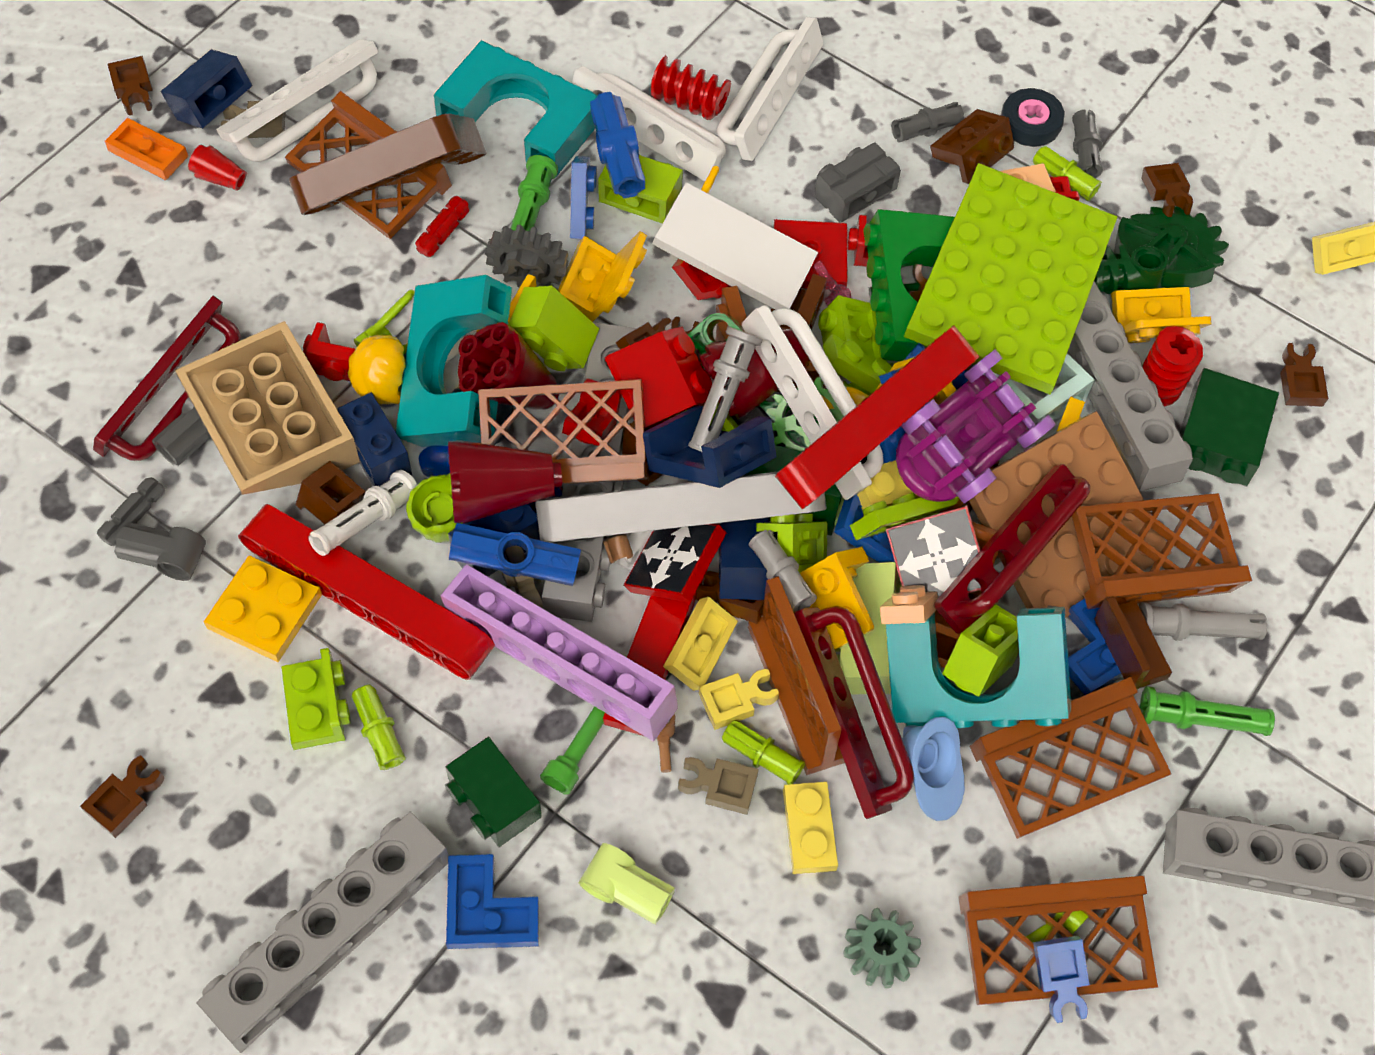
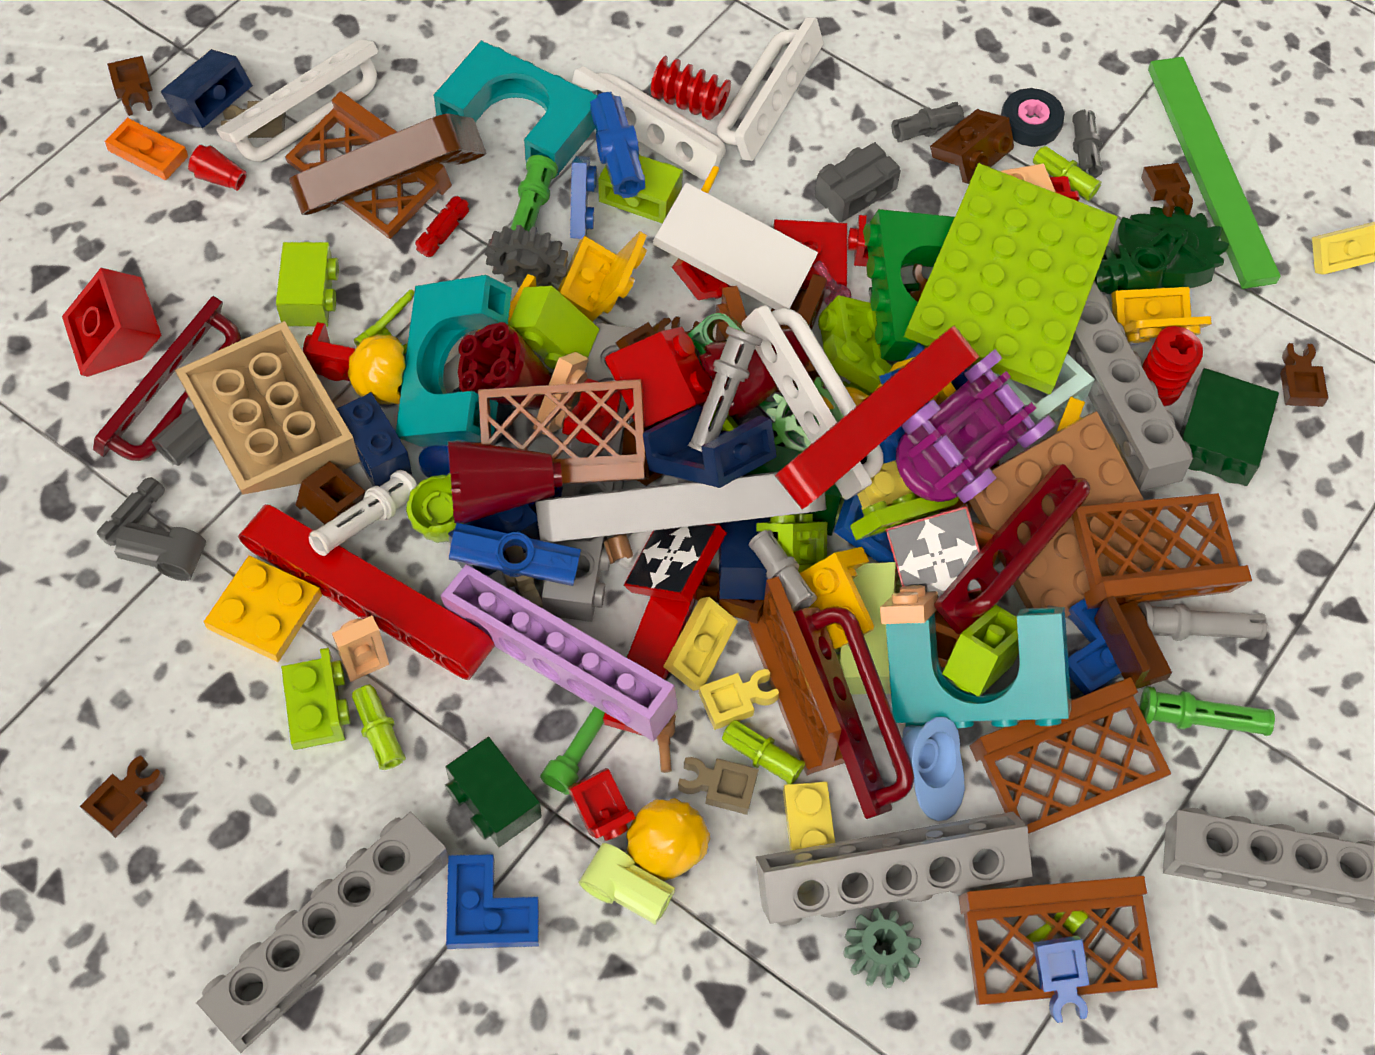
none -> red slope [62,268,162,377]
none -> lime brick [276,242,339,327]
none -> light nougat plate [332,616,389,682]
none -> light nougat plate [533,352,589,435]
none -> red bracket [567,768,636,841]
none -> yellow hair [626,798,710,881]
none -> light grey brick [755,812,1033,925]
none -> bright green tile [1148,57,1281,289]

